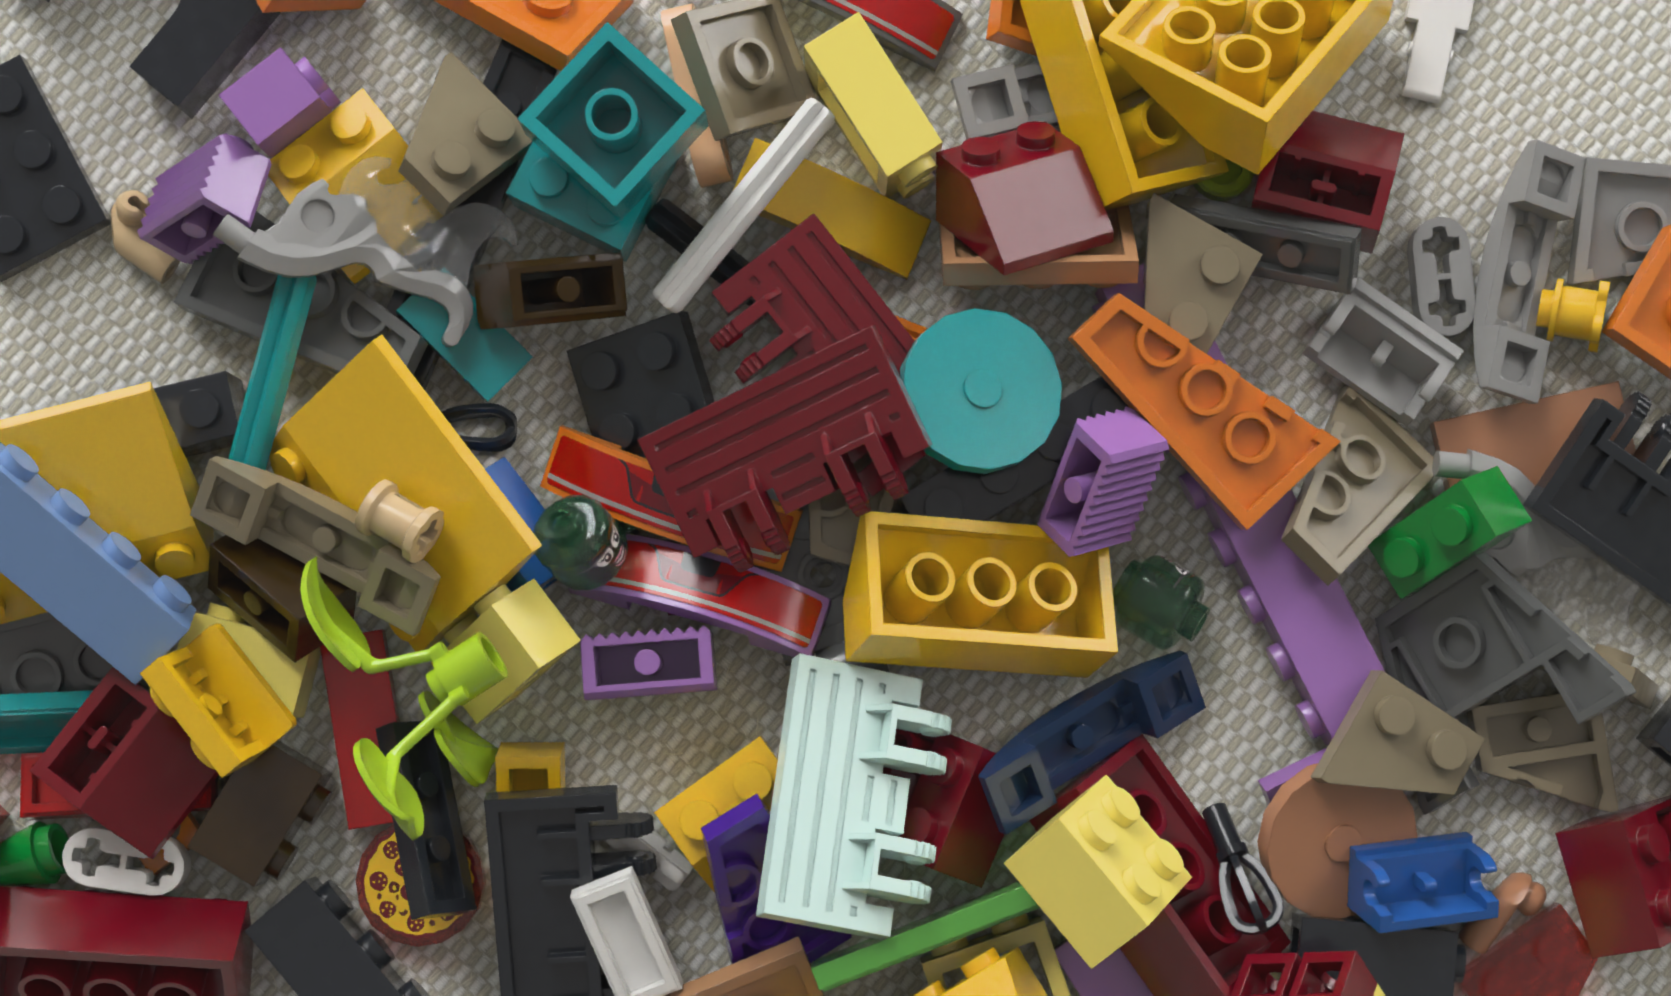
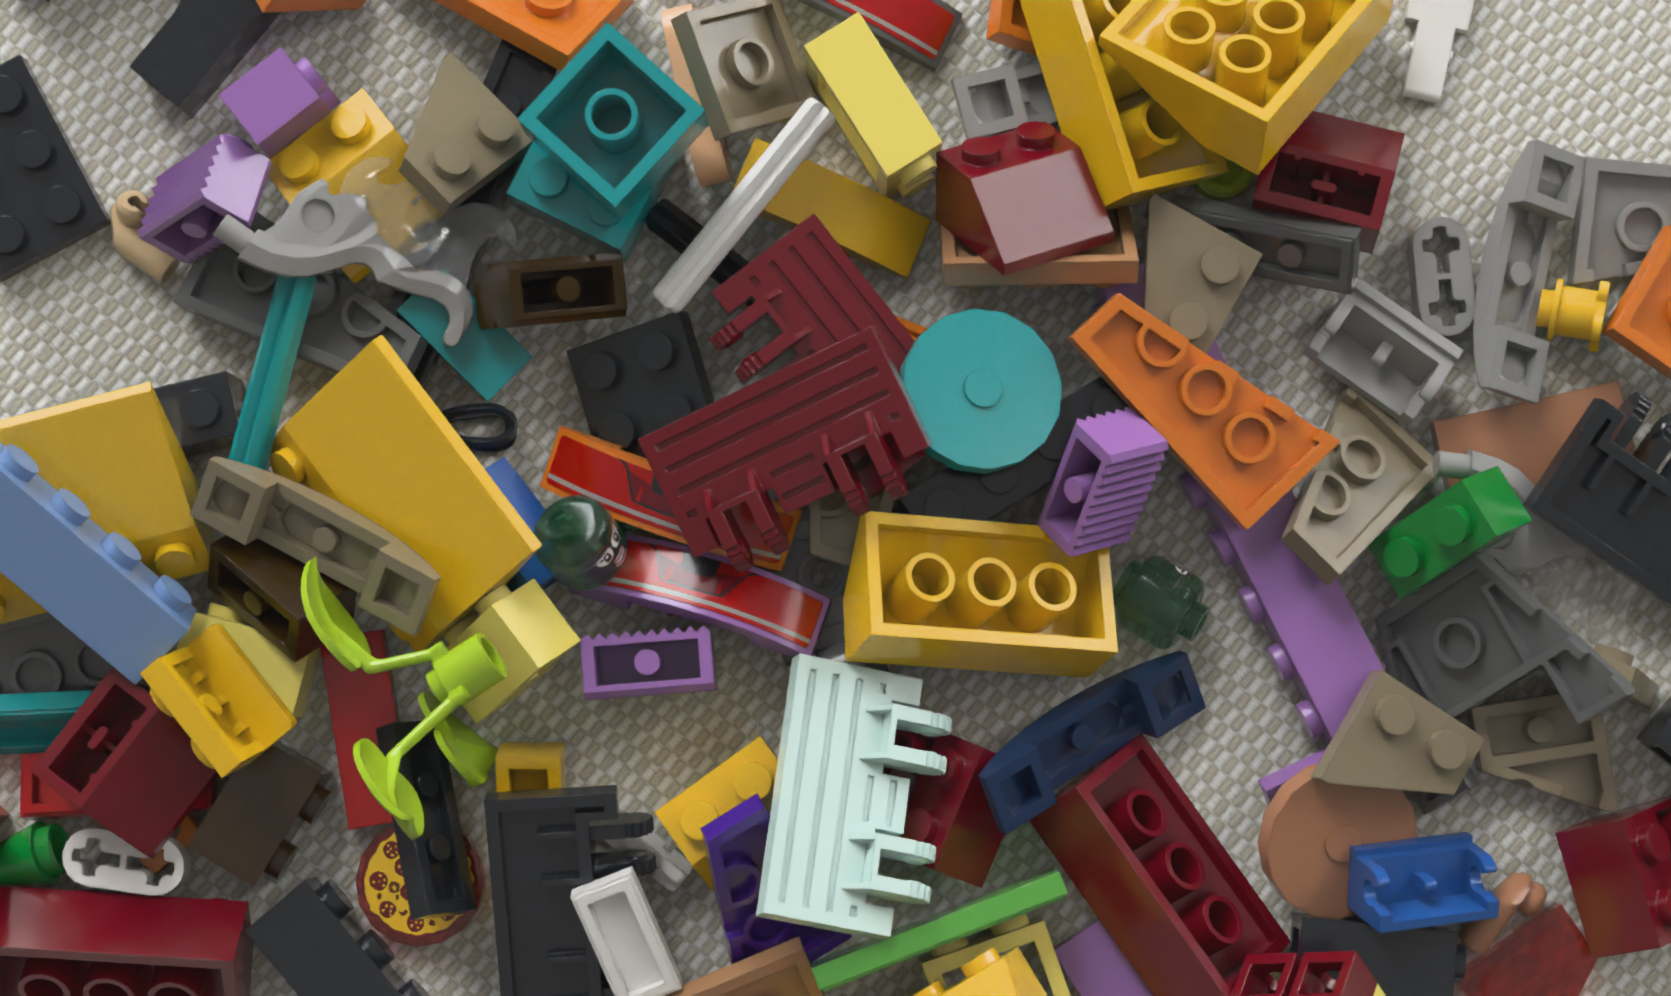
tan bush [355,479,444,563] -> none
light yellow brick [1004,774,1192,969] -> none
black piece [1202,803,1284,935] -> none

